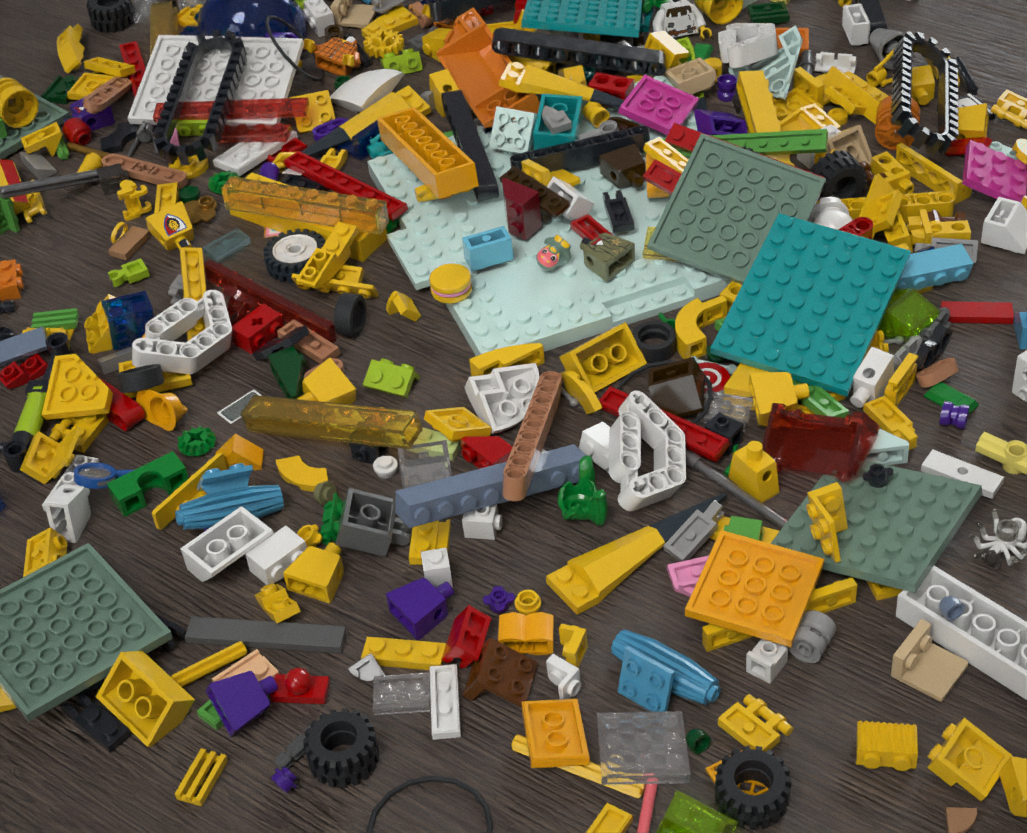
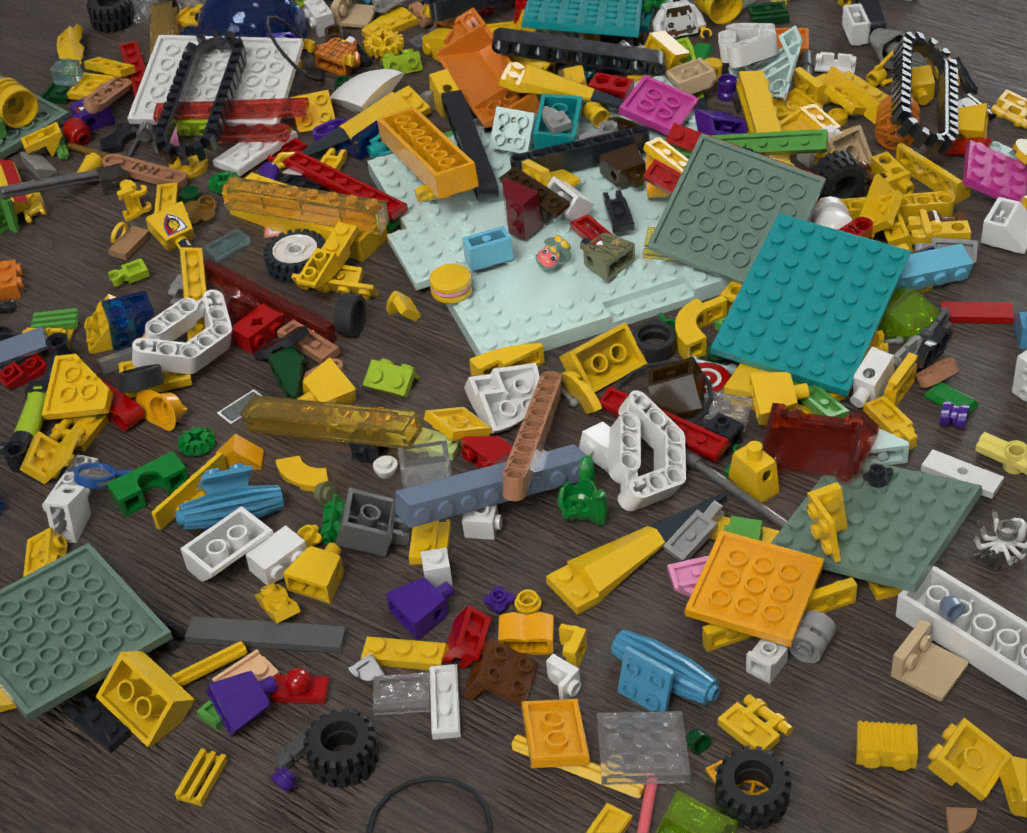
none -> clear light blue brick [50,58,83,86]

